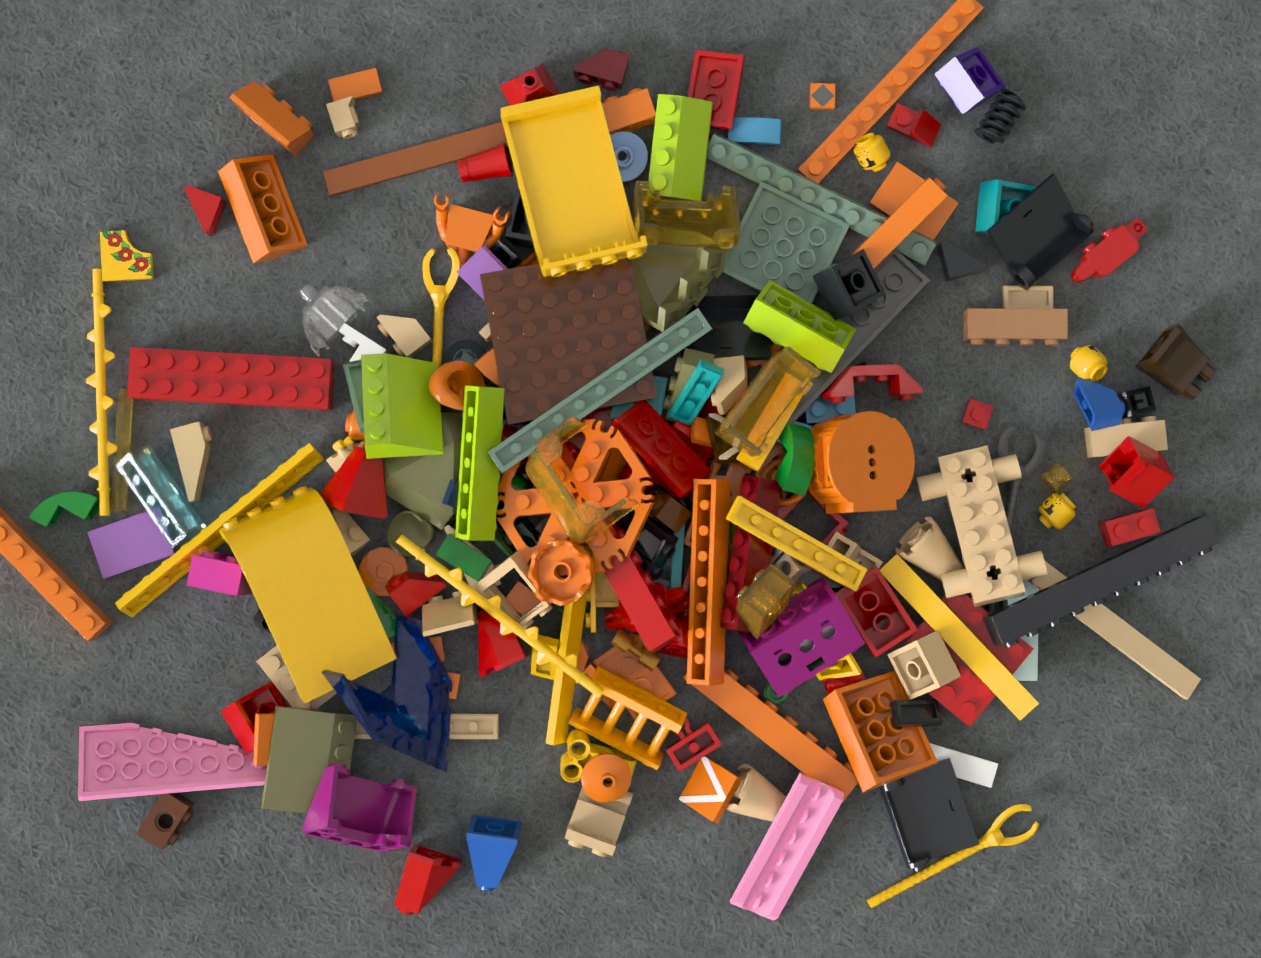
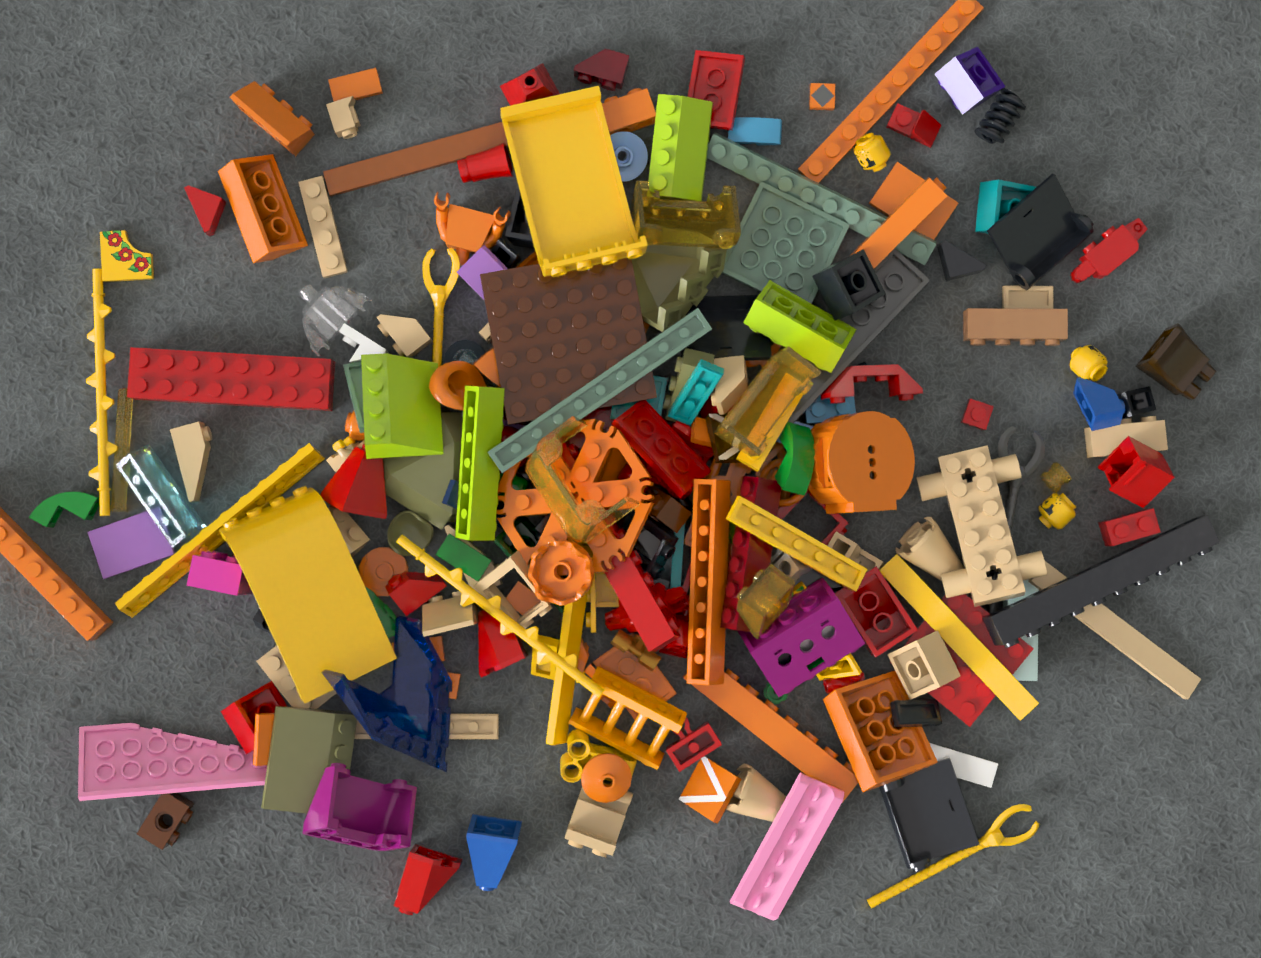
none -> tan plate [298,176,348,278]

